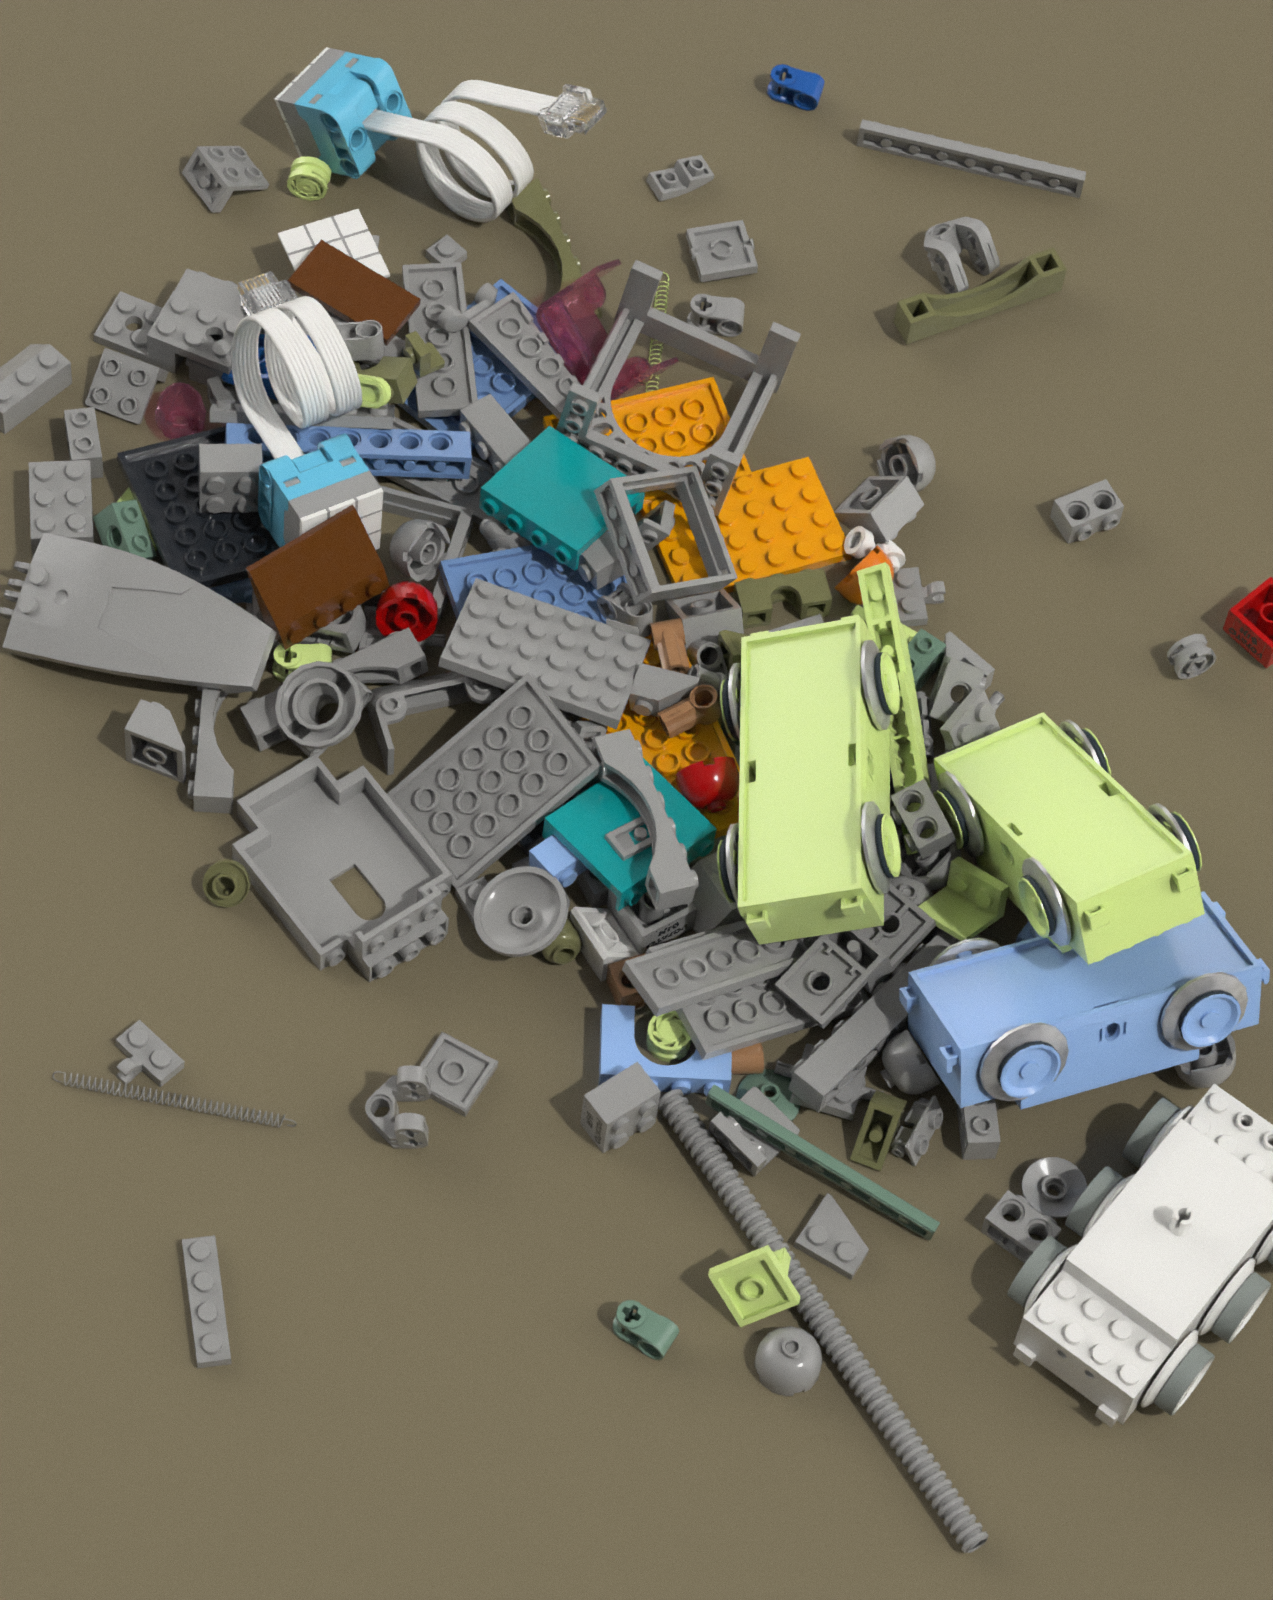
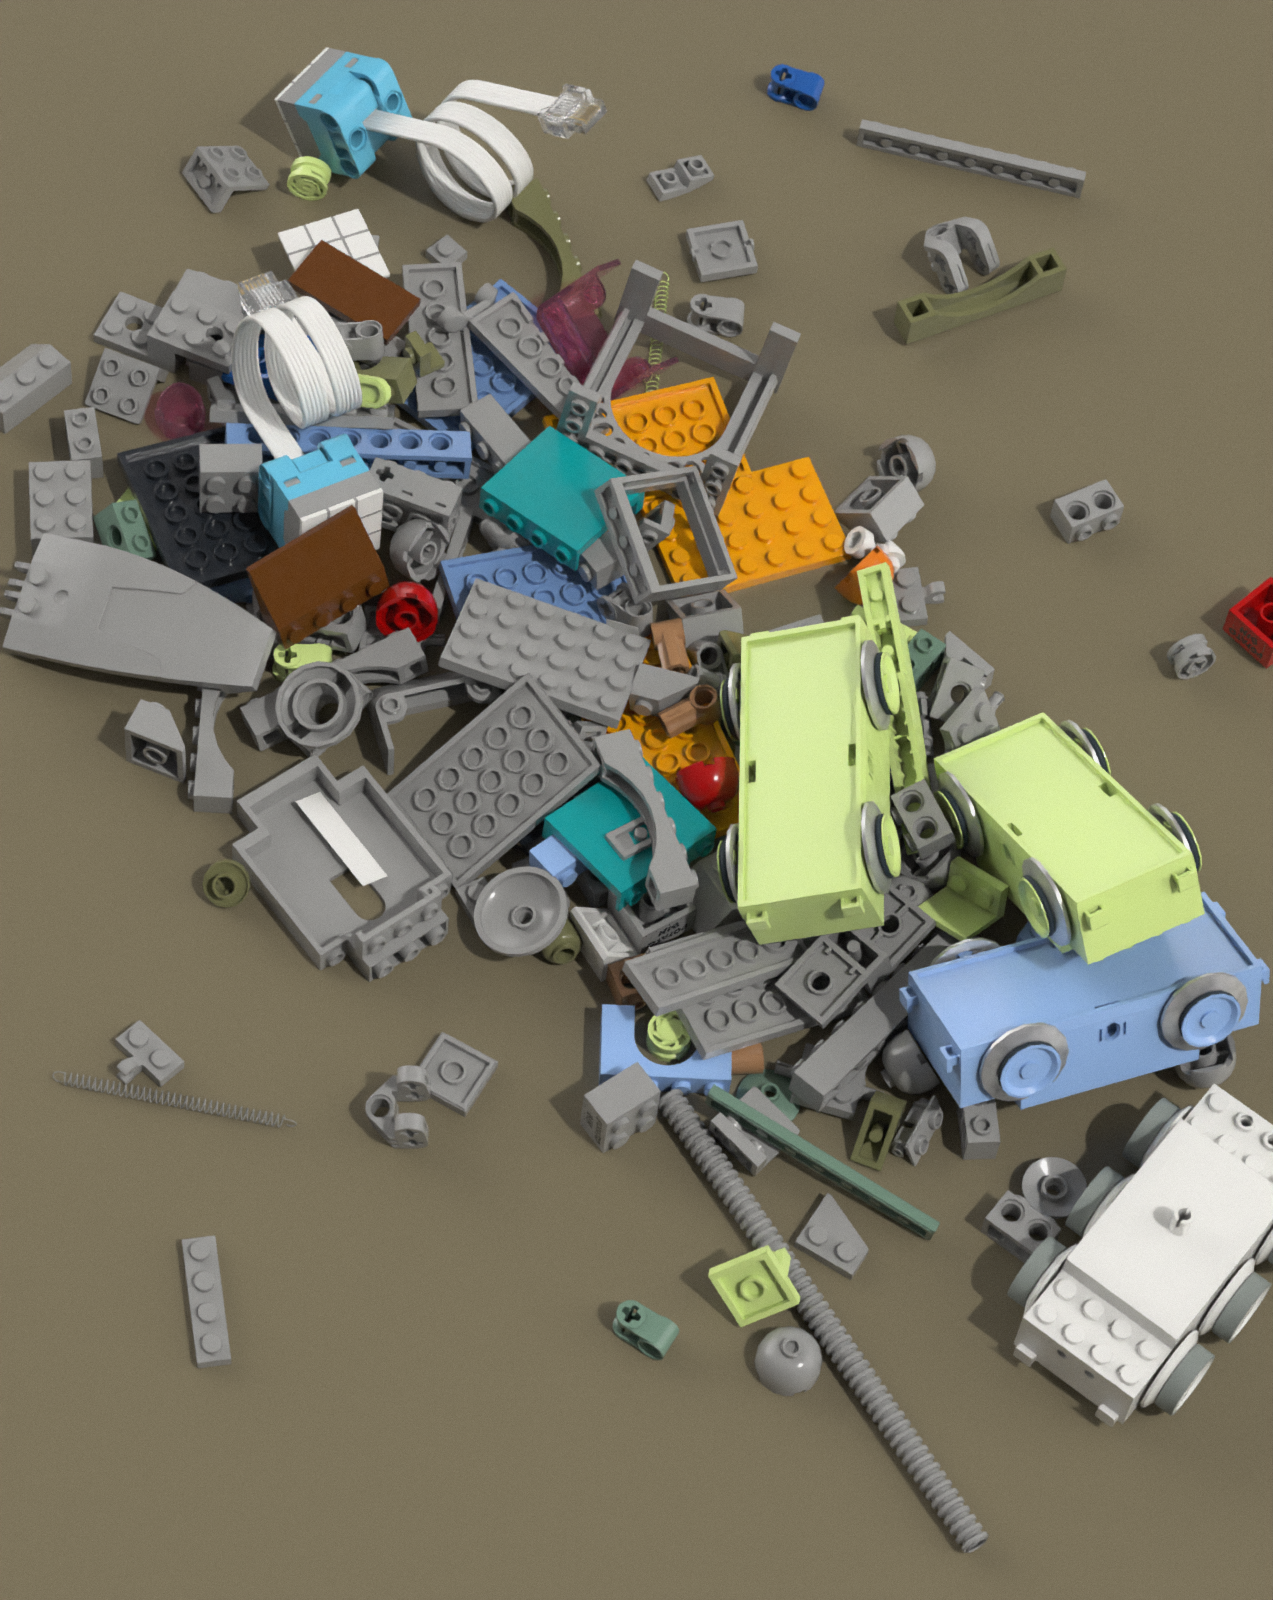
olive arch [732,569,832,629] -> none
none -> white sticker [295,792,388,886]
none -> light grey piece [370,457,463,549]

